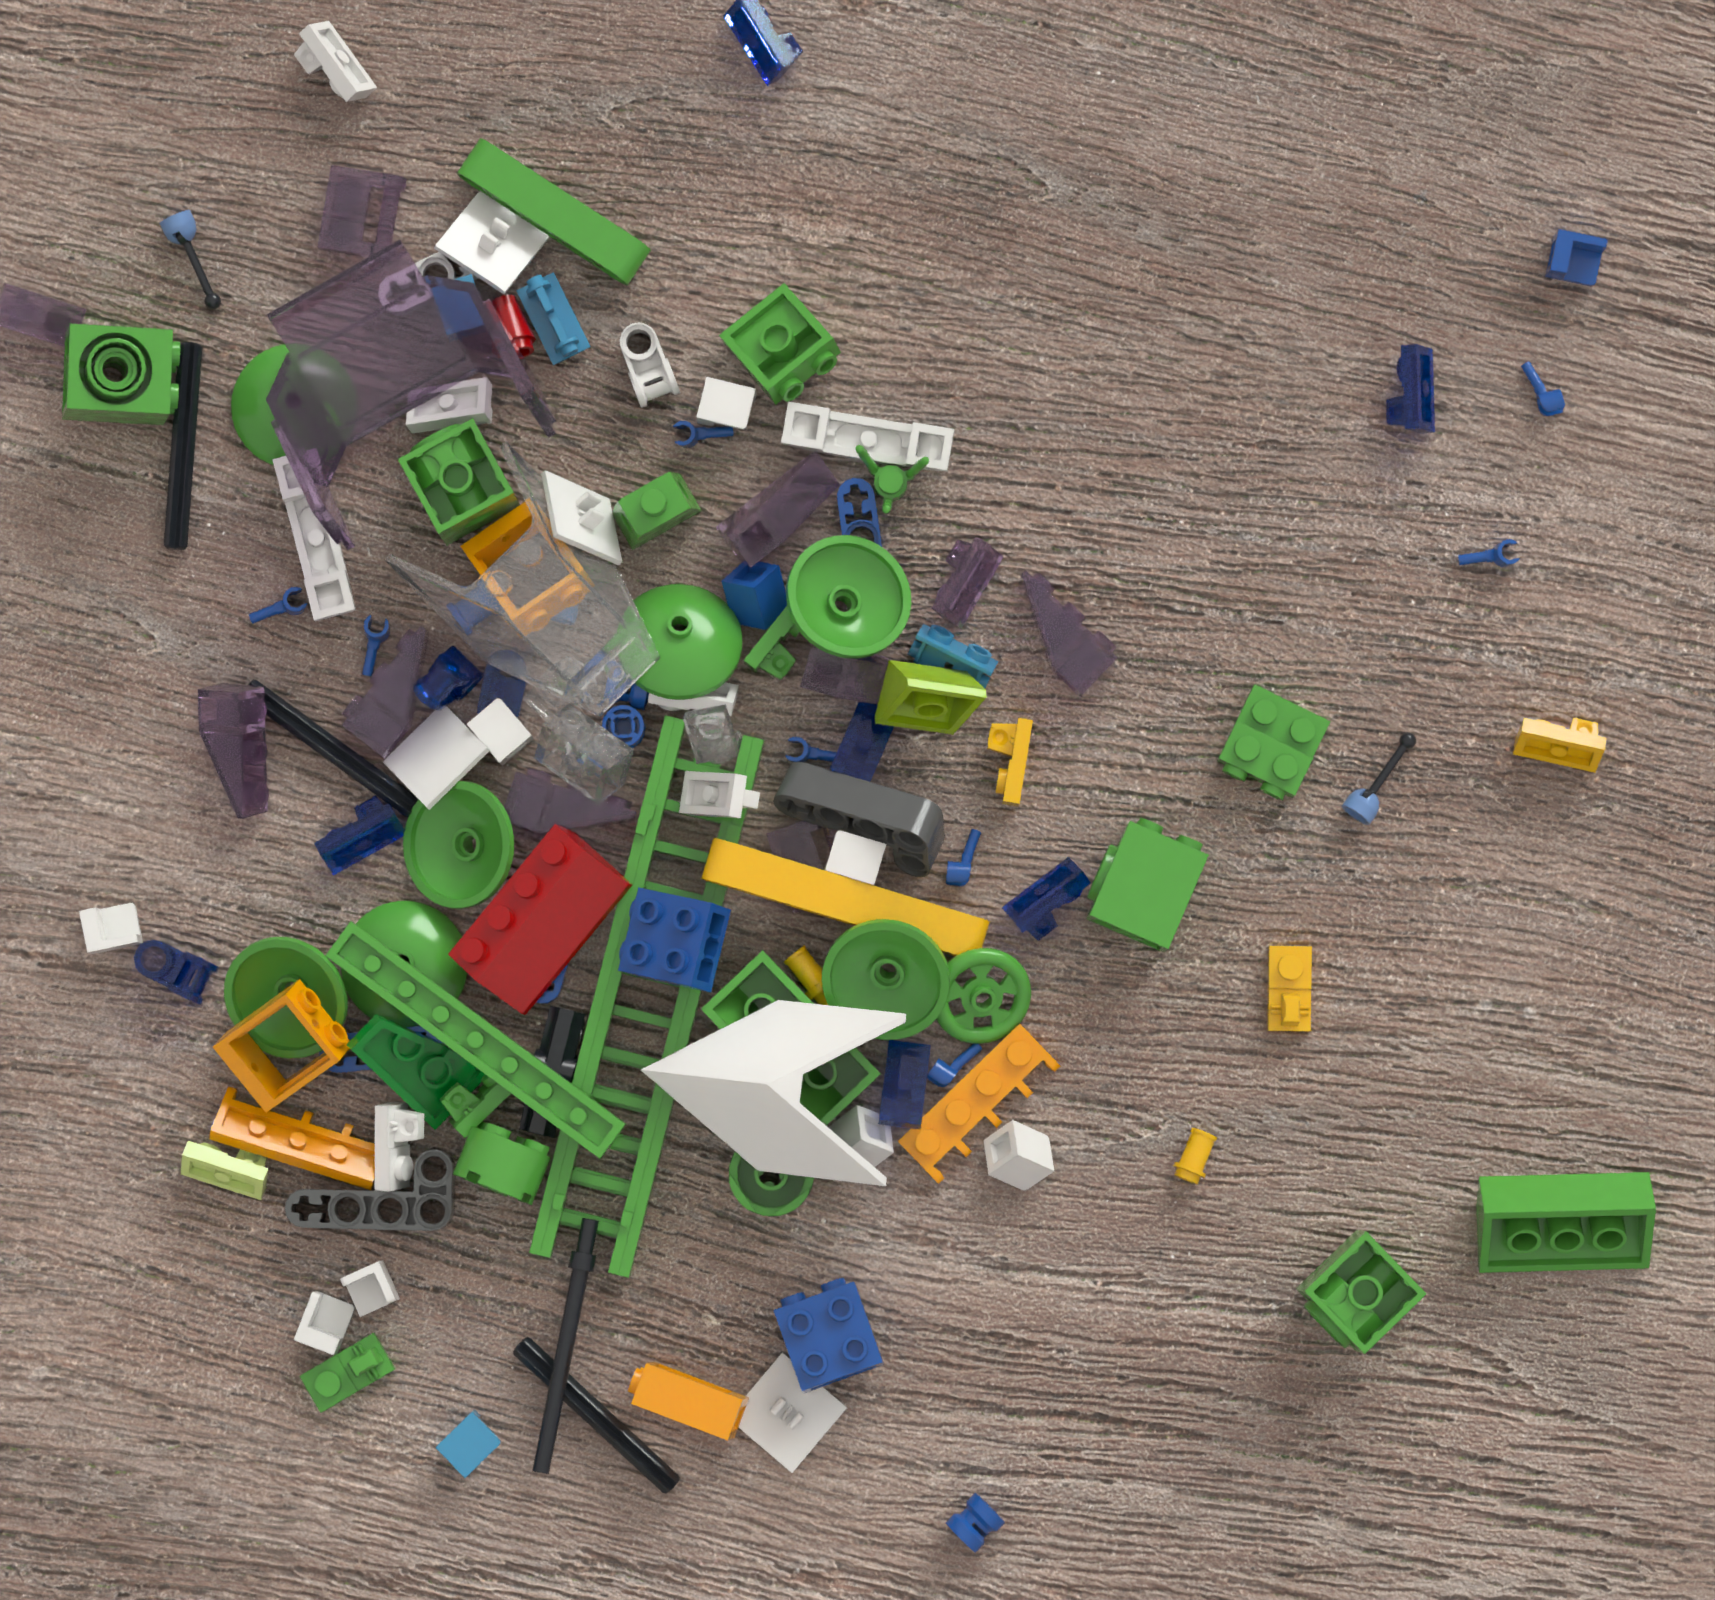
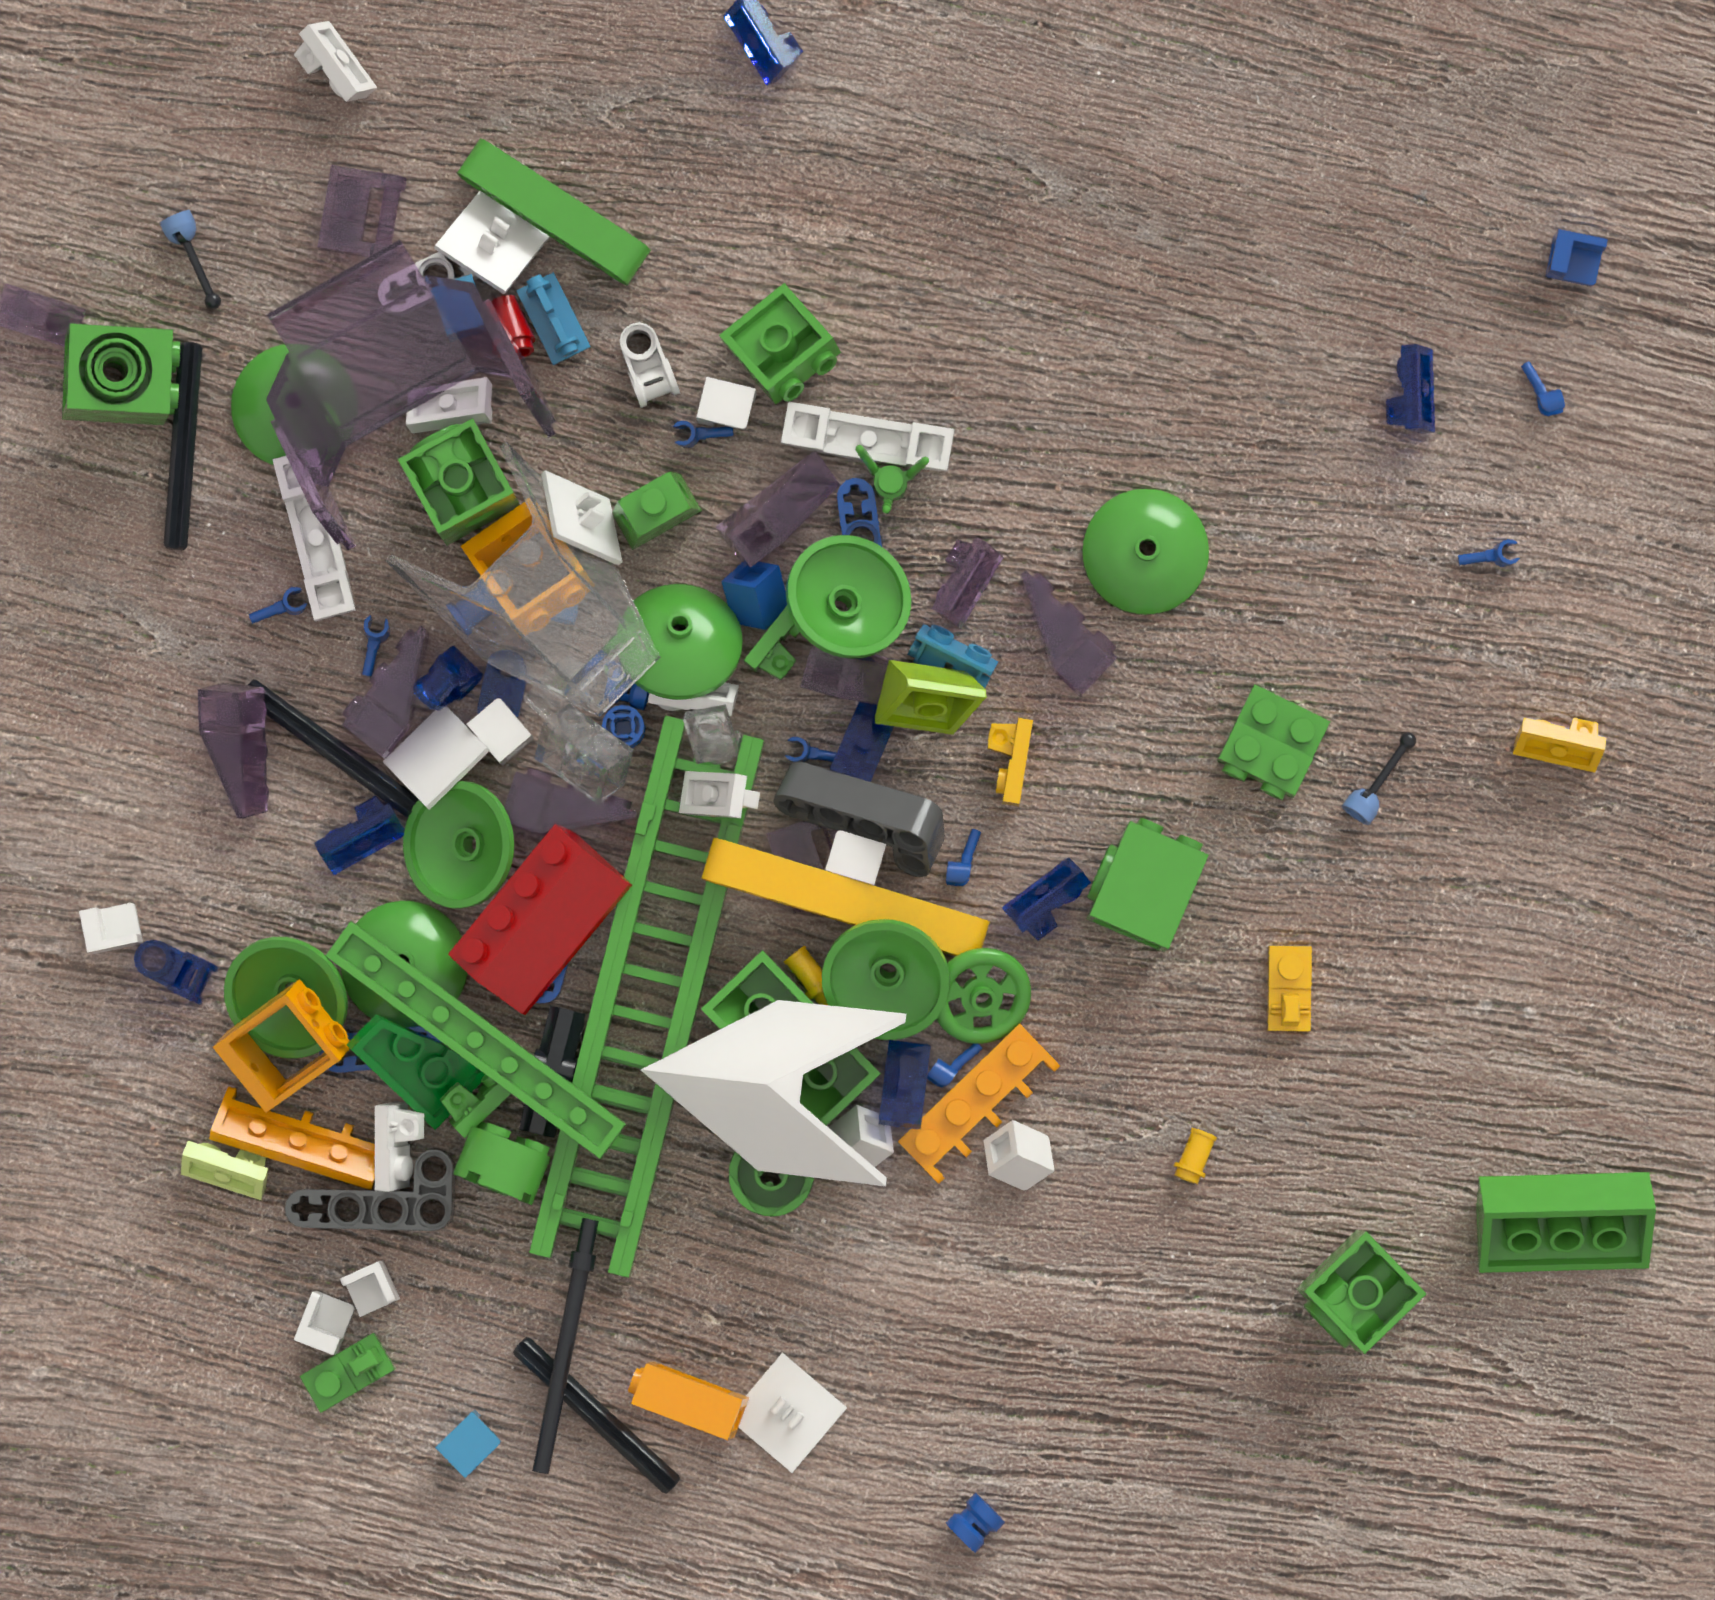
blue brick [618,887,731,993] -> none
blue brick [773,1278,884,1394] -> none
none -> bright green dish [1082,489,1209,615]

